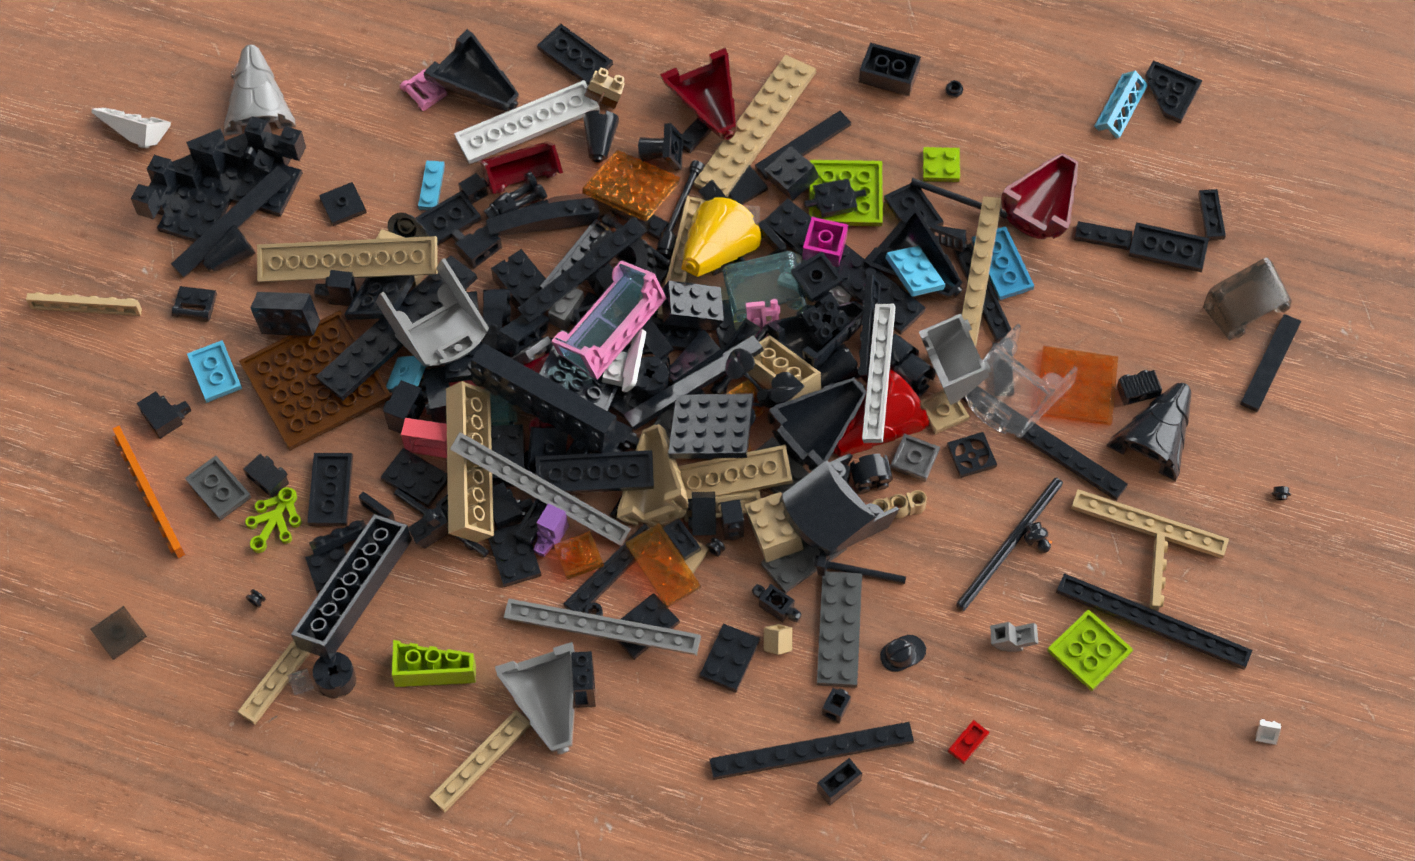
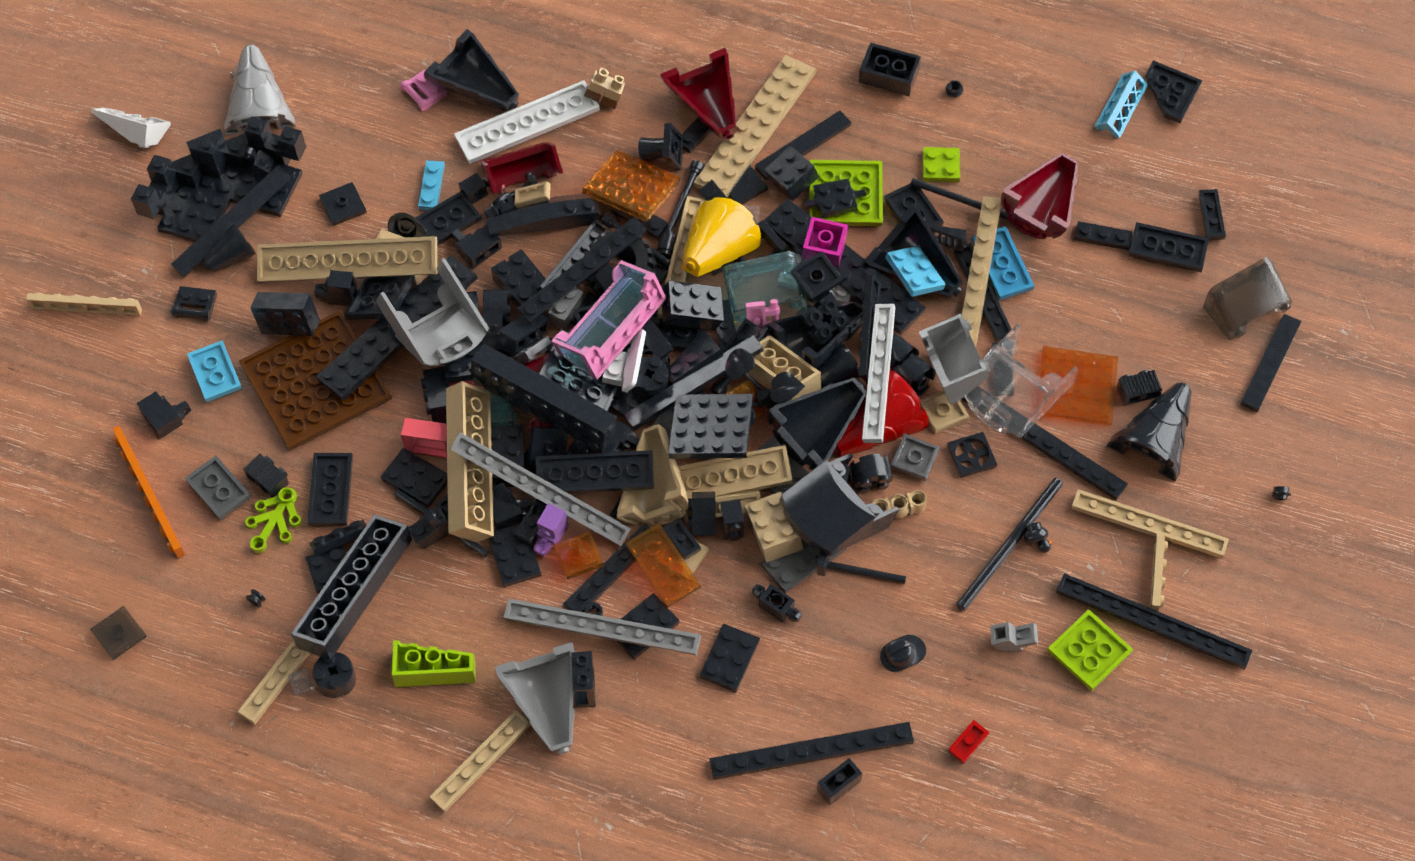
black tile [359,491,395,521] -> none
black brick [383,380,425,434] -> none
medium azure plate [386,356,426,392] -> none
black plate [537,24,613,86] -> none
black cone [583,110,619,163] -> none
black bush [706,537,725,557] -> none
tan panel [764,624,792,655] -> none
dark grey plate [817,572,862,688] -> none
black brick [822,688,851,724] -> none
white tile [1256,719,1281,745] -> none
none -> tan plate [514,181,550,208]

